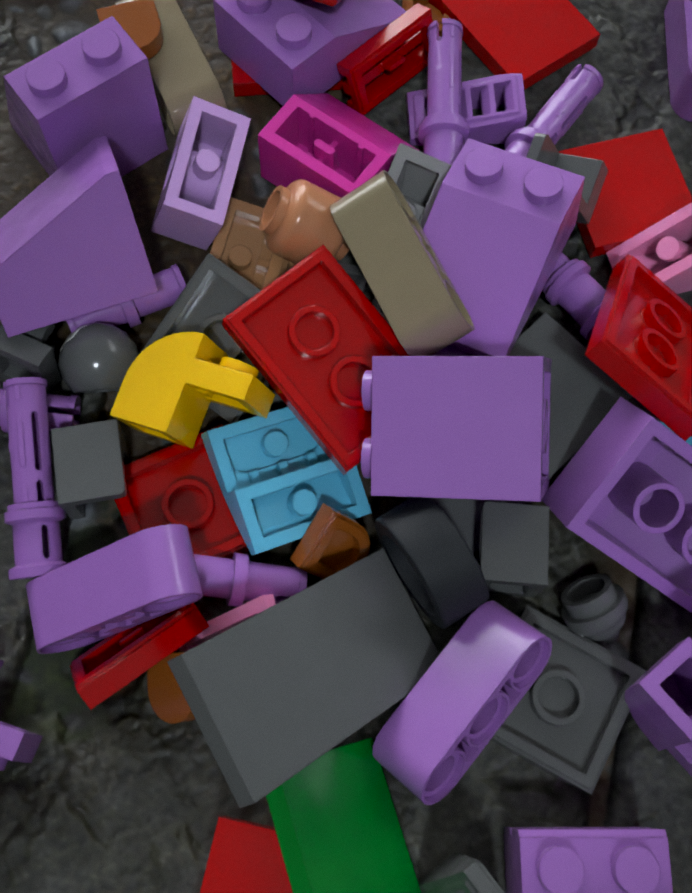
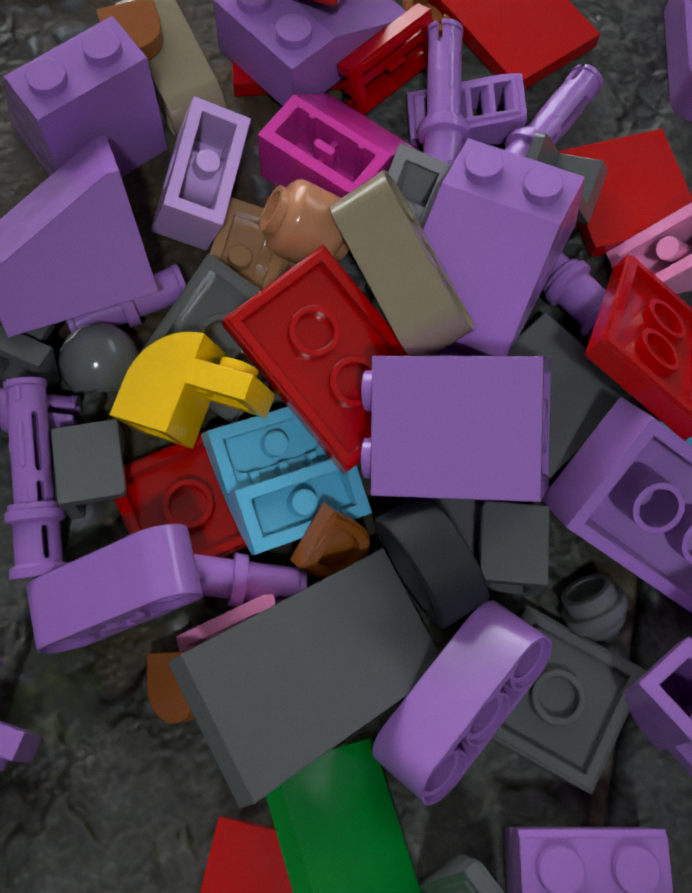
red tile [70,603,210,710] -> none

